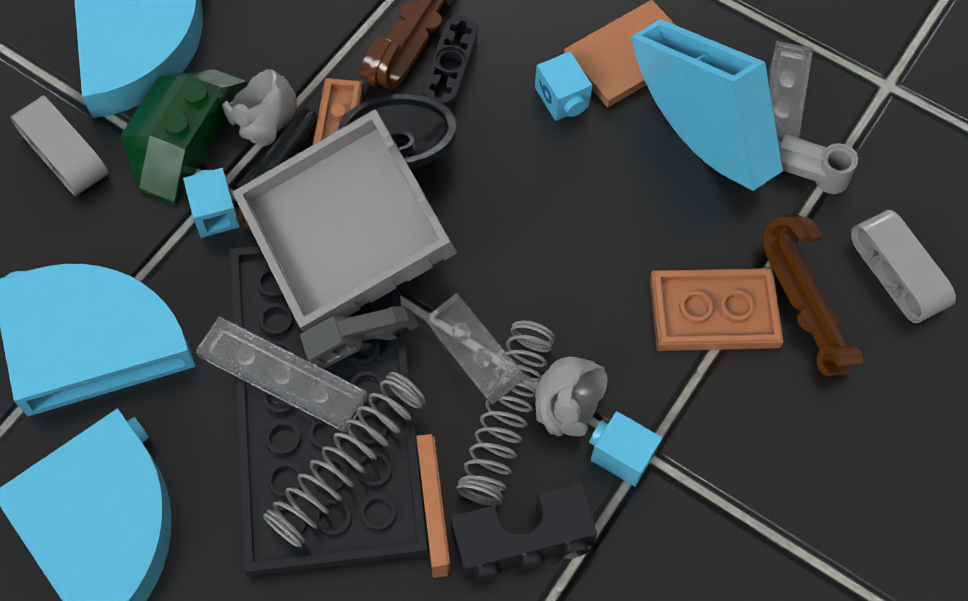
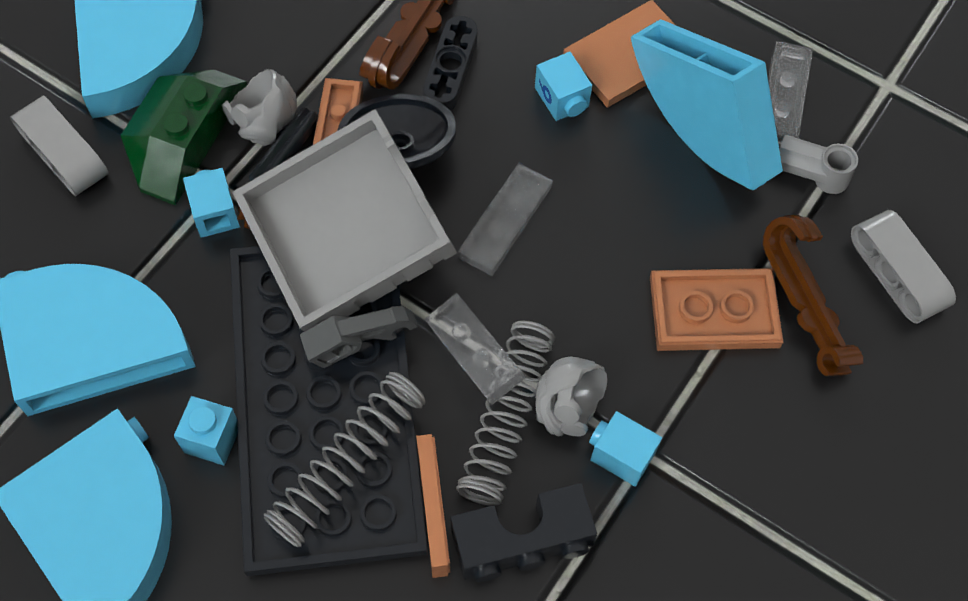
clear tile [195,316,368,433] -> none
none -> medium azure brick [174,396,238,466]
none -> clear tile [458,163,553,276]

